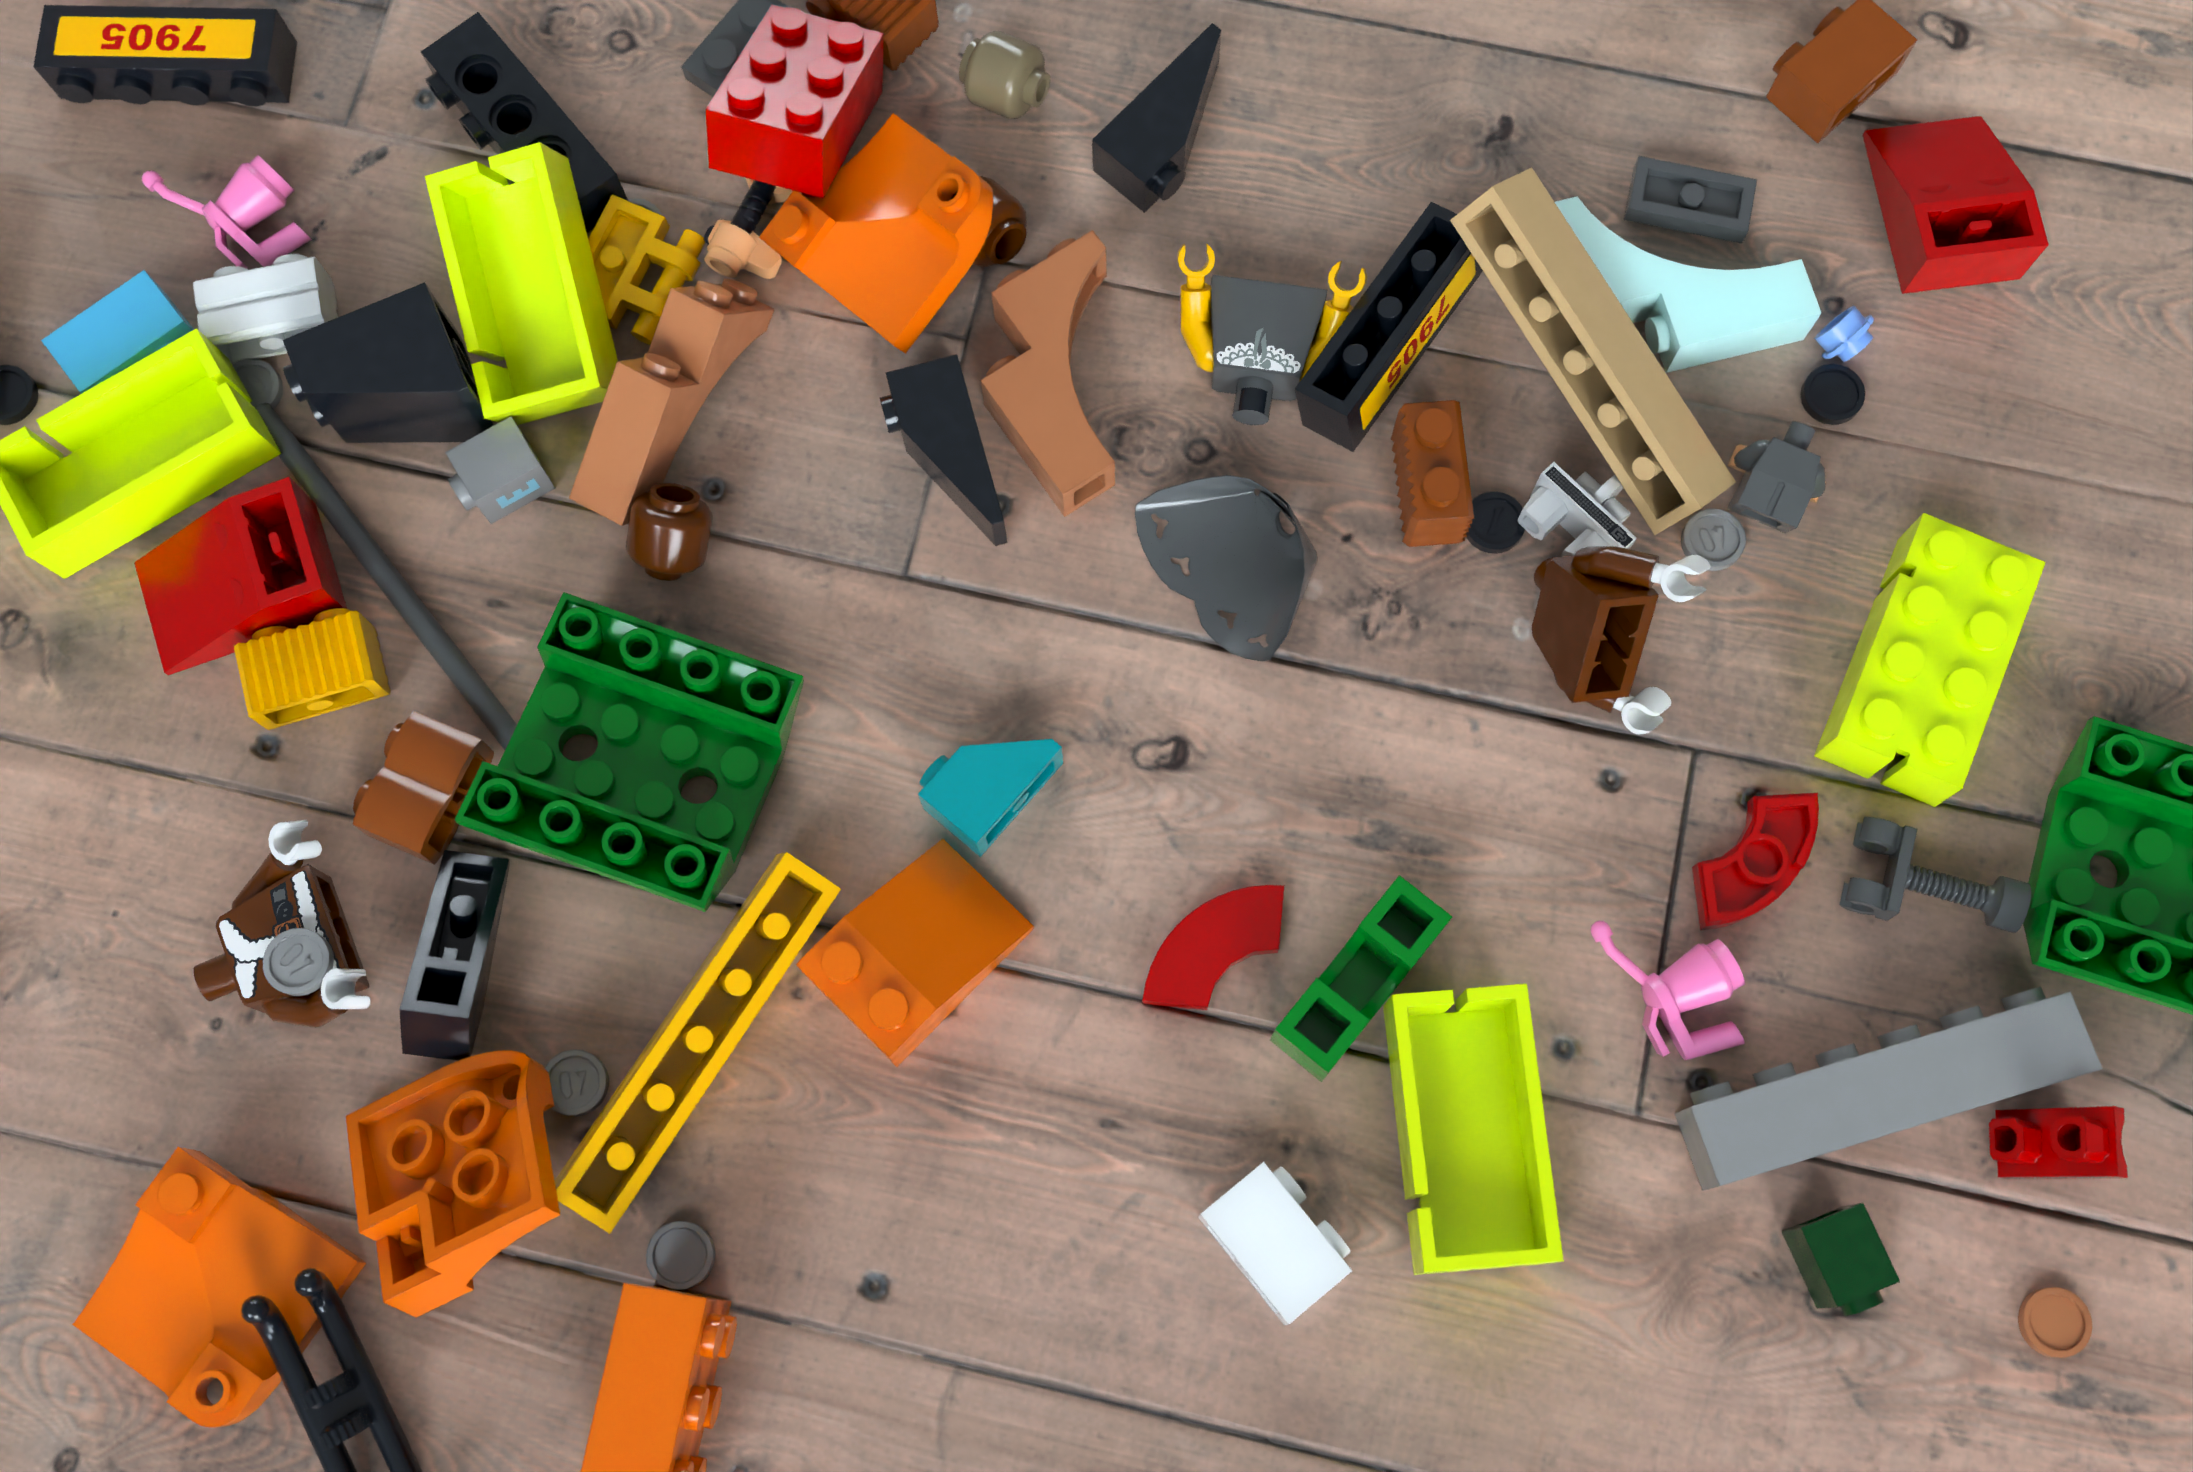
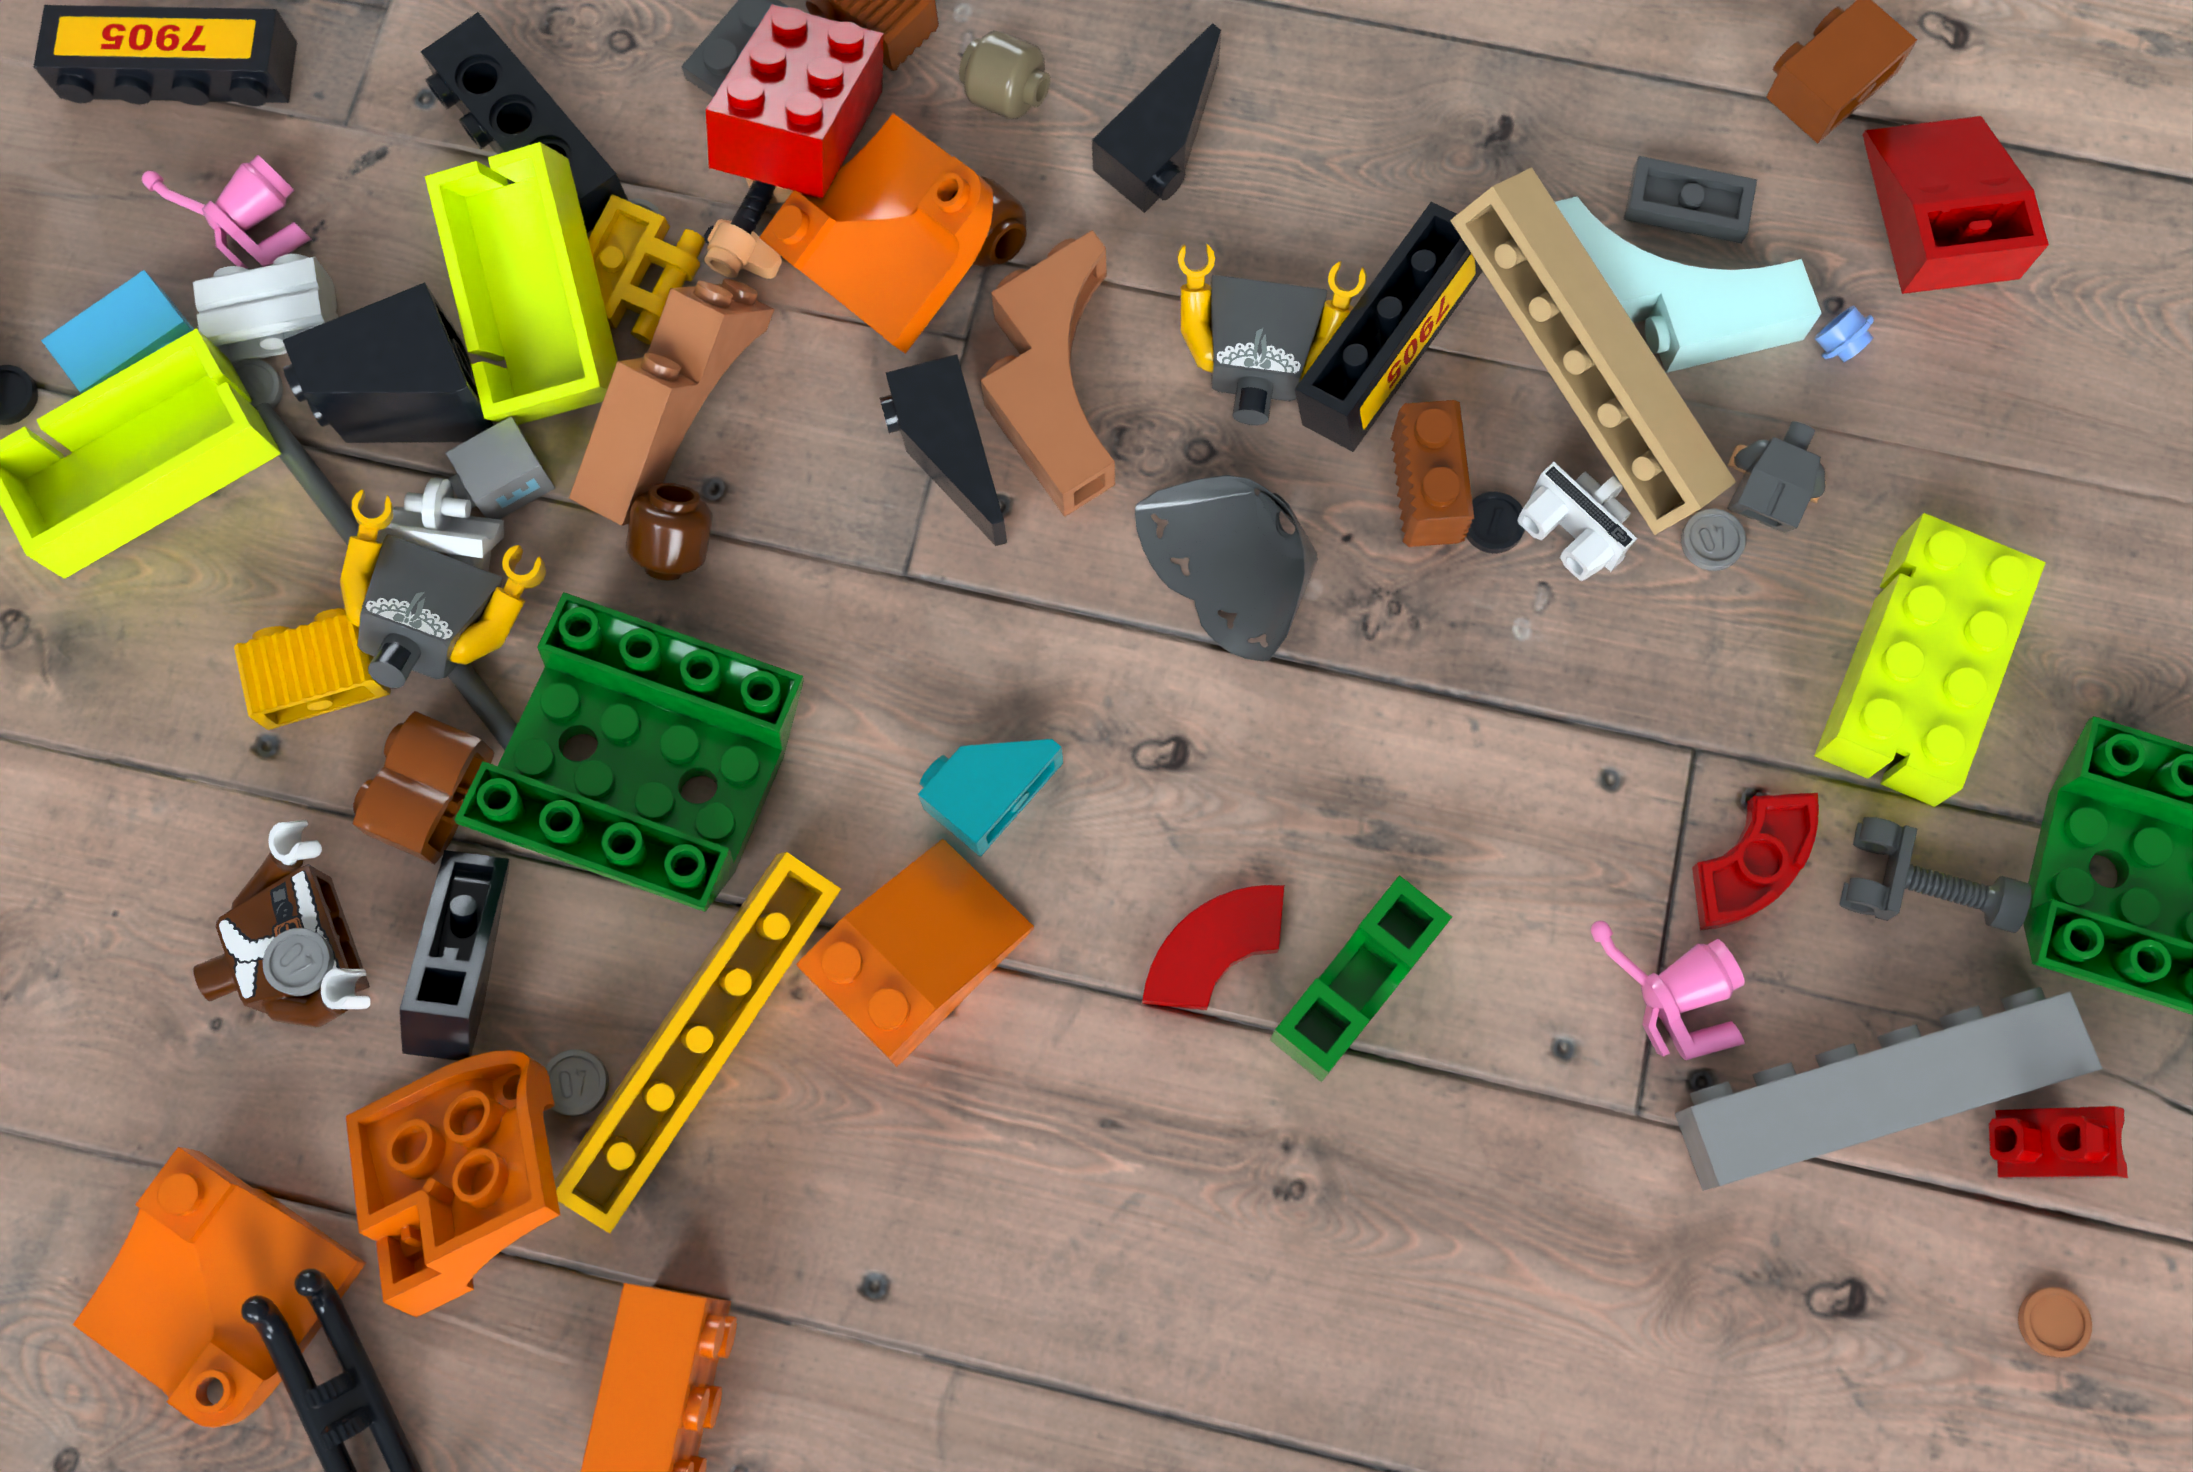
red slope [134,477,347,676] -> none
light grey piece [646,1221,715,1290] -> none
white brick [1198,1162,1352,1325] -> none
neon yellow piece [1383,984,1564,1275] -> none
reddish brown torso [1531,546,1710,735] -> none
dark green brick [1781,1203,1900,1316] -> none
black piece [1801,364,1865,425] -> none
none -> torso [340,489,546,688]
none -> white hips [376,477,504,571]

